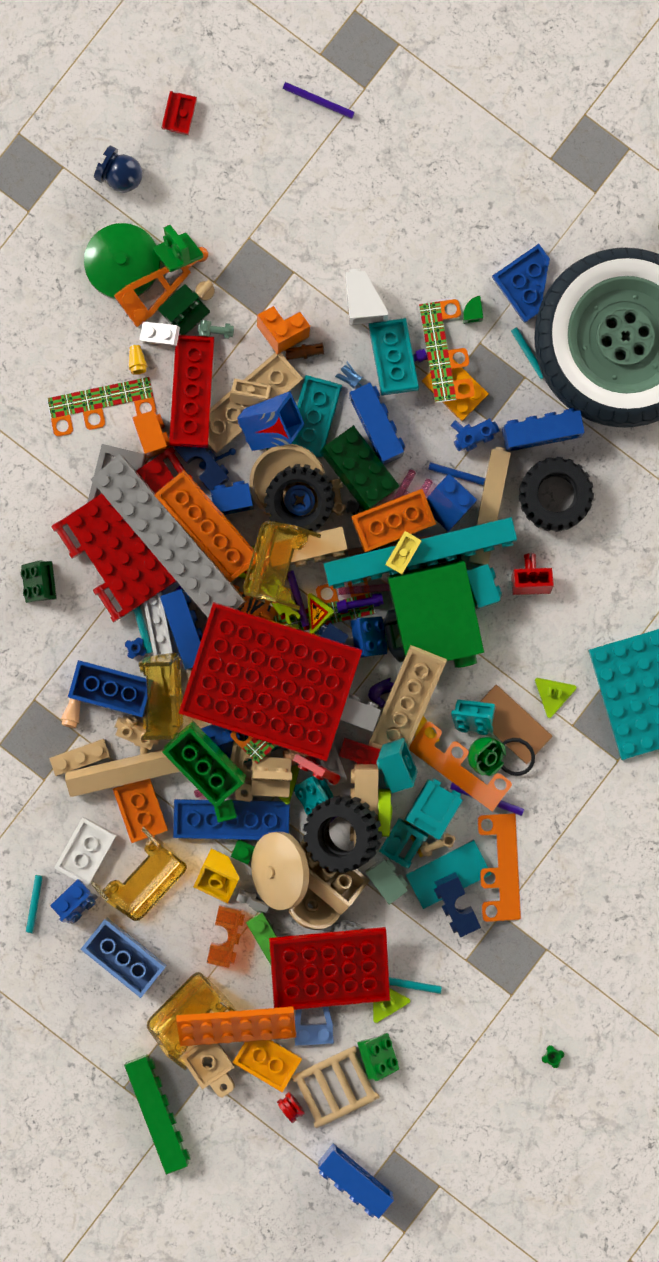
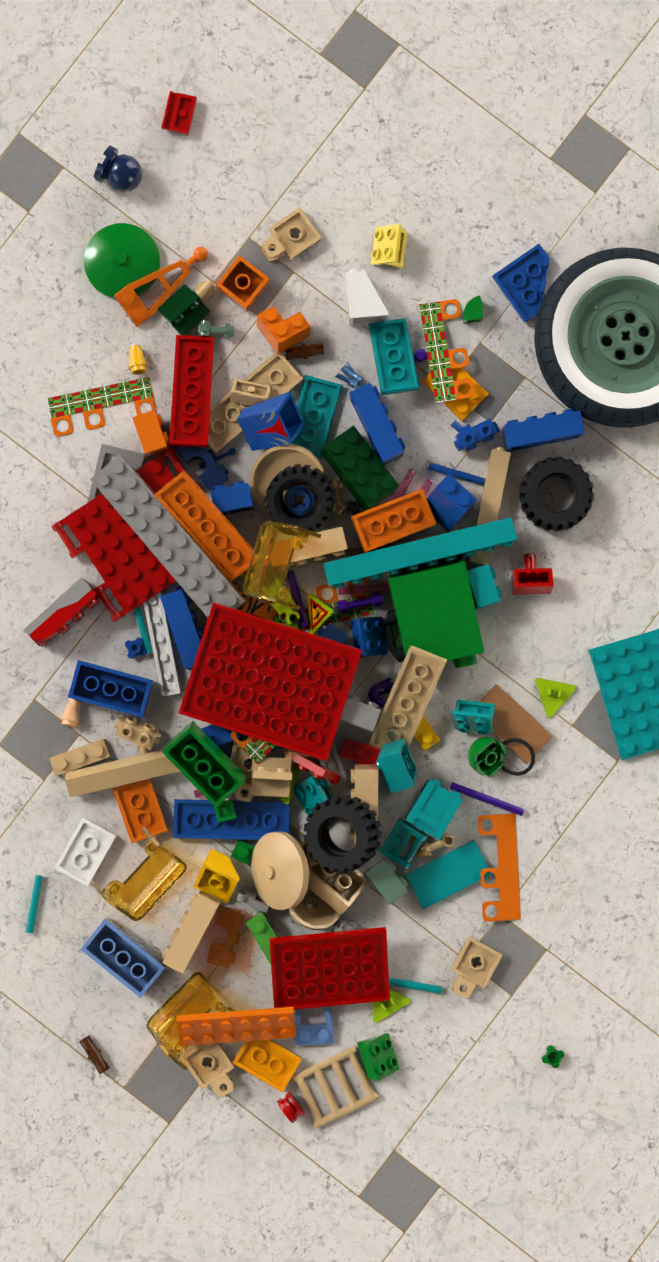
dark green bracket [21,560,57,603] -> none
blue bracket [50,879,98,923] -> none
green brick [124,1054,191,1175] -> none
clear yellow windscreen [139,653,183,740] -> none
white plate [140,322,180,346] -> none
green bracket [153,225,203,272] -> none
dark purple bar [283,82,355,119] -> none
blue brick [318,1143,394,1219] -> none
lime wheel [378,788,392,837] -> none
light yellow plate [385,531,421,575] -> none
orange piece [408,722,512,812] -> none
dark blue arch [434,872,481,938] -> none
teal bar [511,327,544,380] -> none
none -> red piece [24,578,99,647]
none -> reddish brown pin [79,1035,110,1075]
none -> tan brick [161,891,221,974]
none -> orange brick [216,255,270,312]
none -> tan plate [262,207,322,262]
none -> light yellow bracket [371,224,408,268]
none -> tan plate [450,936,502,998]

